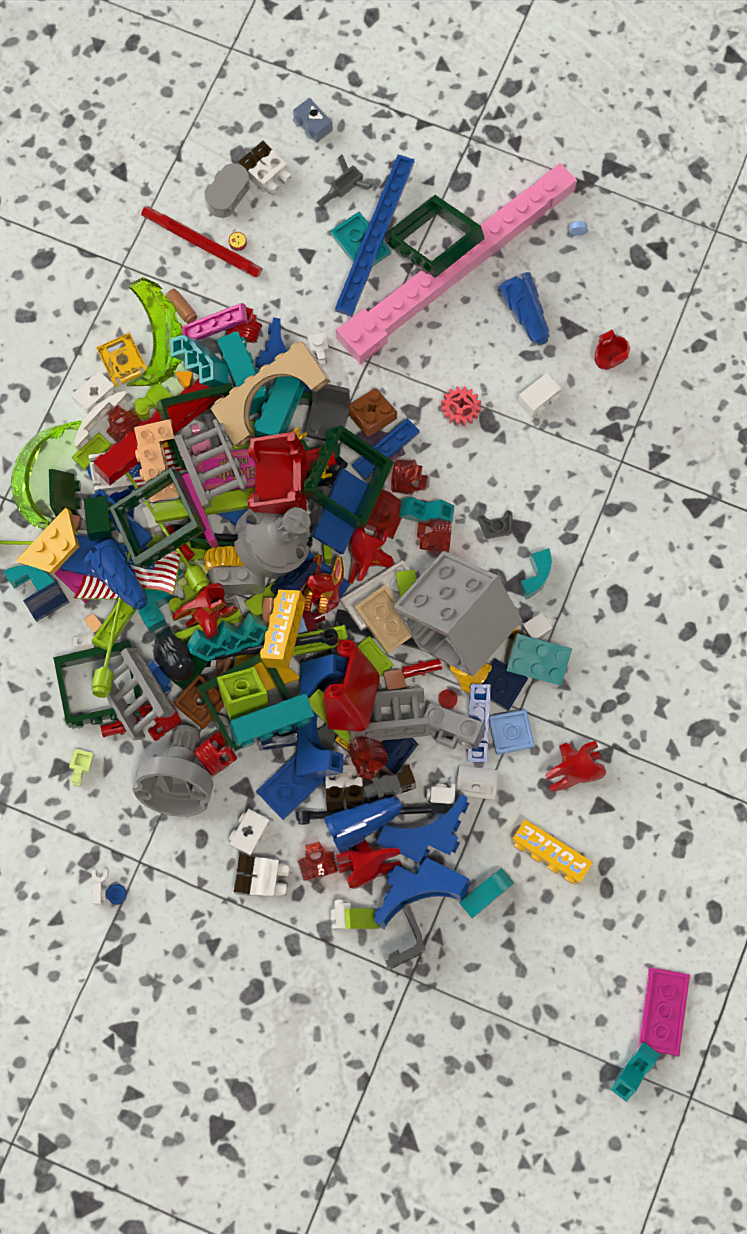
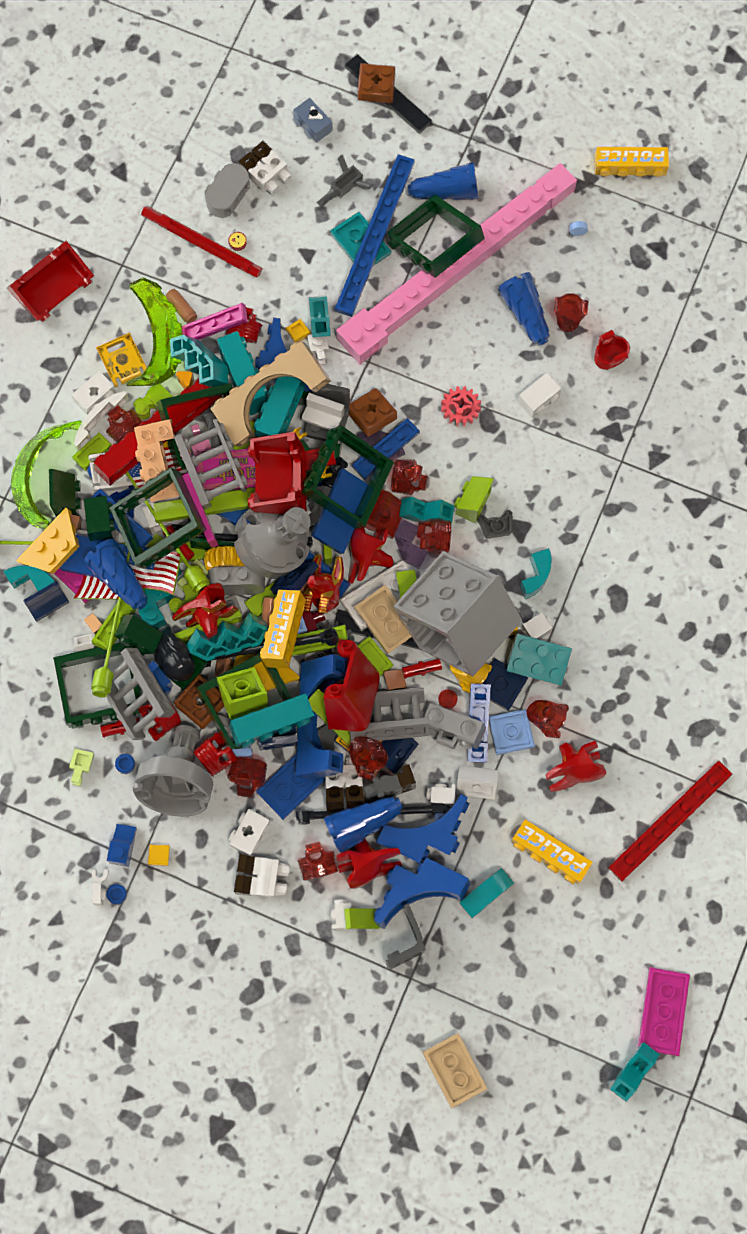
none -> red windscreen [7,240,94,322]
none -> blue arch [106,824,137,867]
none -> dark green brick [114,614,163,656]
none -> blue tile [115,754,135,774]
none -> yellow tile [148,845,170,866]
none -> clear red piece [227,756,267,798]
none -> light blue tile [232,748,253,761]
none -> yellow tile [285,319,311,343]
none -> white panel [302,393,344,430]
none -> teal brick [309,295,331,337]
none -> black tile [345,54,432,134]
none -> dark orange brick [357,63,396,103]
none -> clear purple tile [394,519,428,569]
none -> blue cone [408,162,478,200]
none -> tan plate [422,1033,487,1109]
none -> lime slope [454,476,494,524]
none -> clear red piece [526,700,569,738]
none -> clear red piece [554,293,589,332]
none -> yellow brick [594,147,669,177]
none -> red tile [608,761,733,882]

